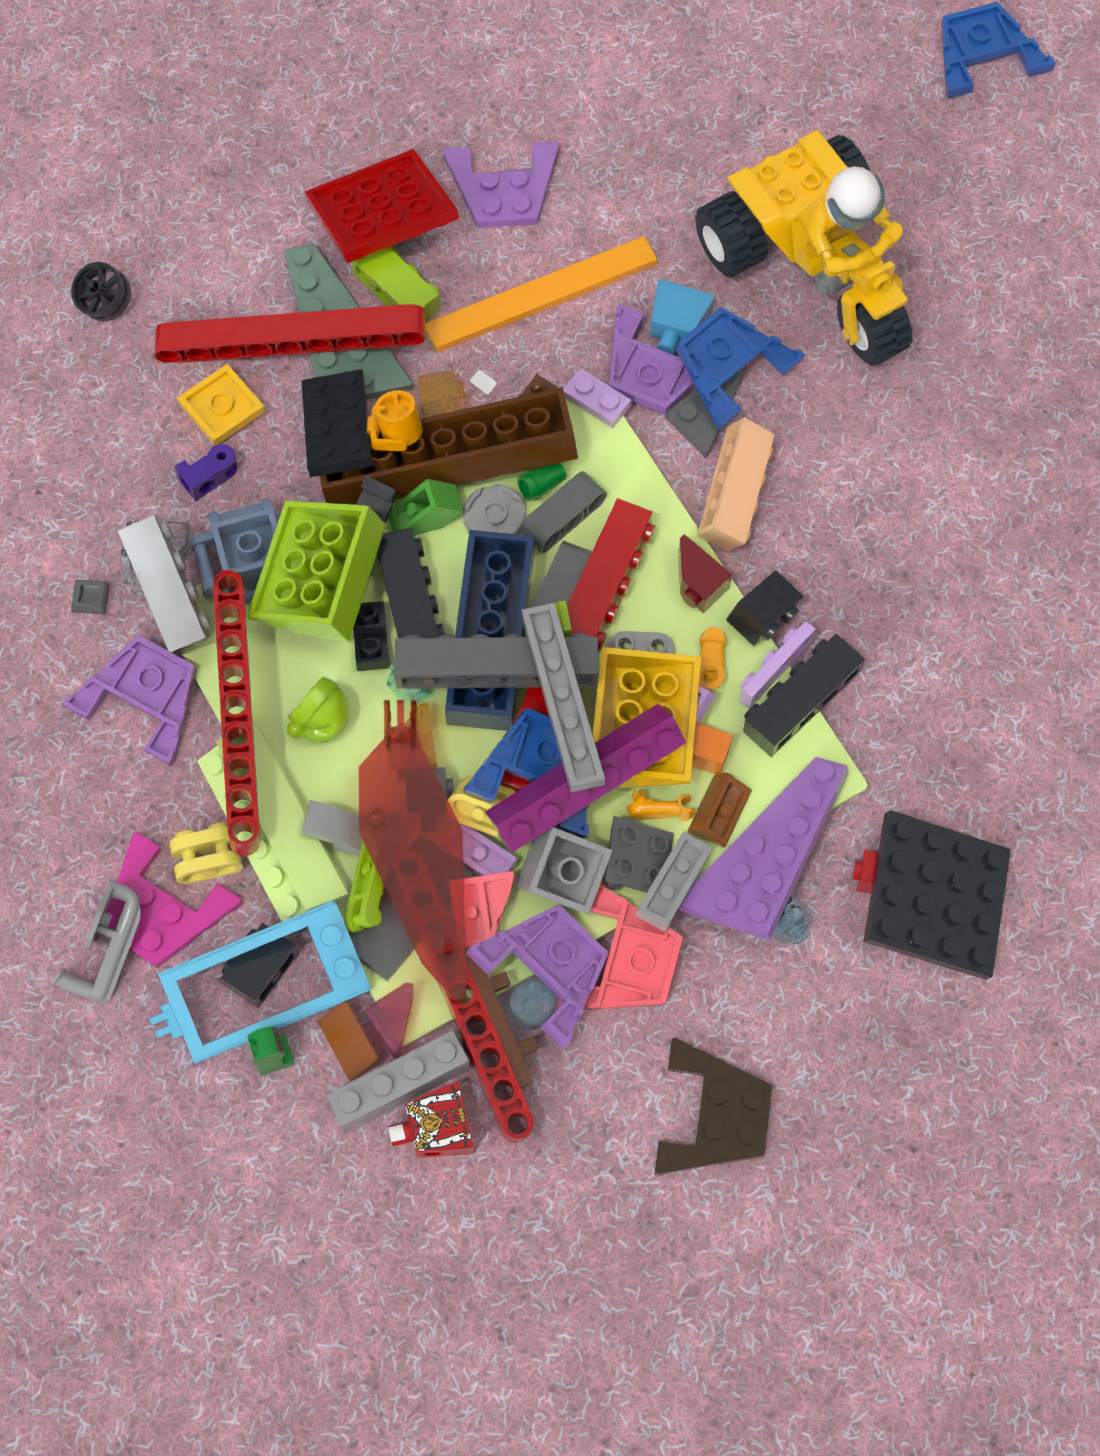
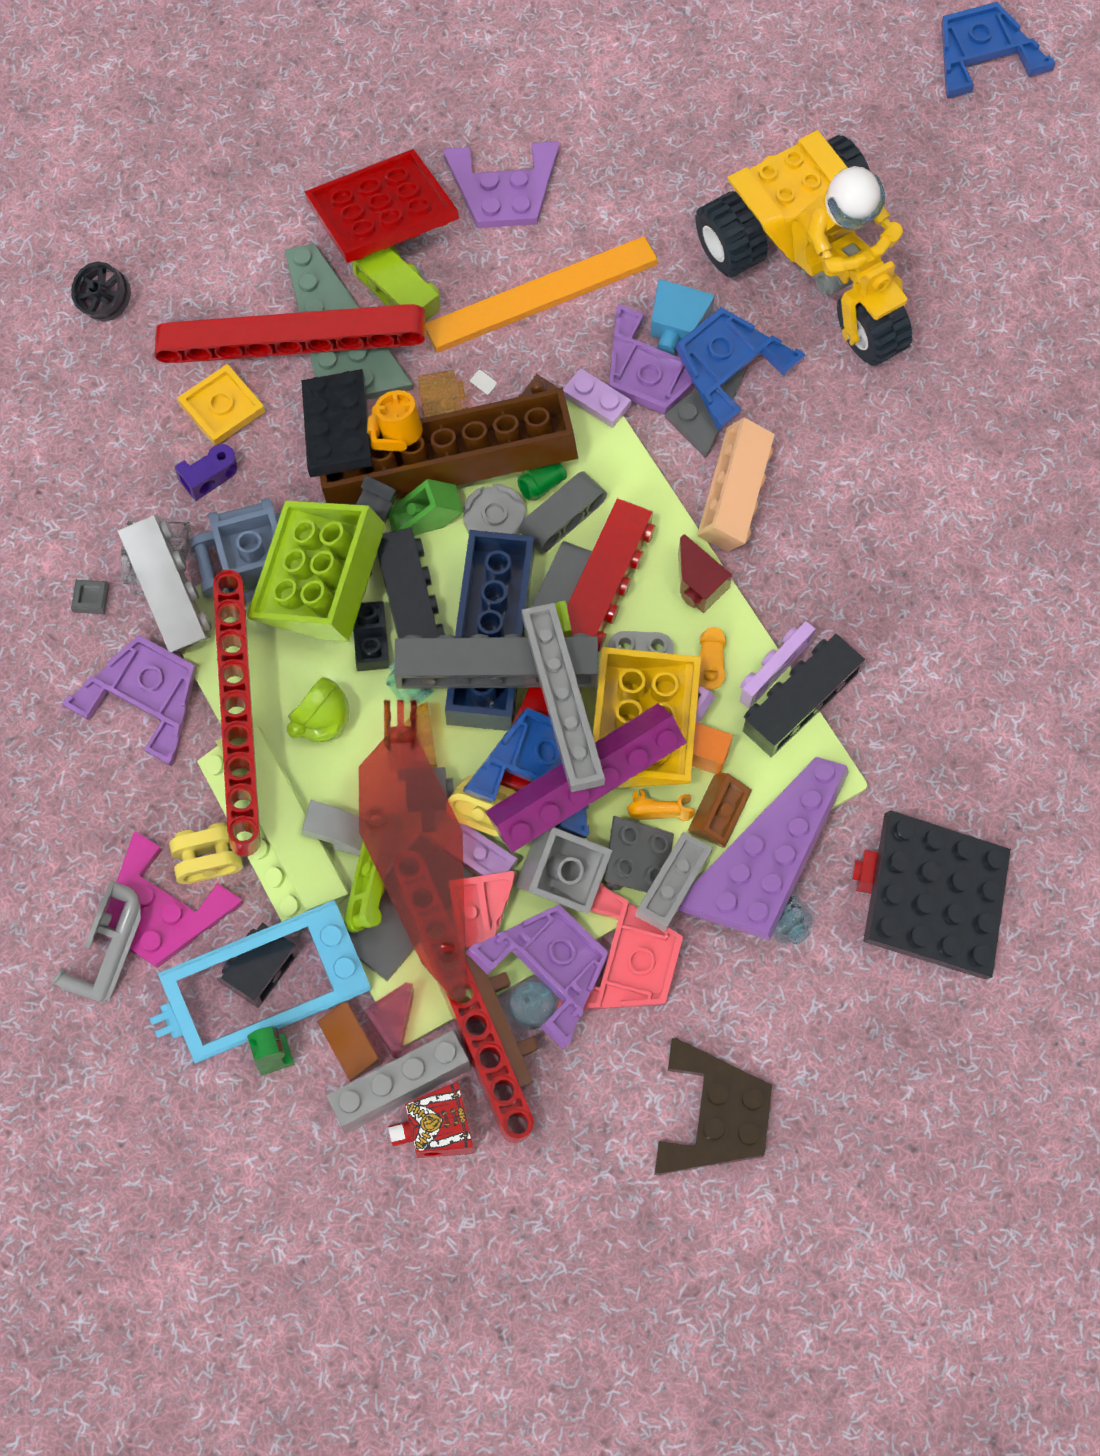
black brick [726,570,804,646] -> none

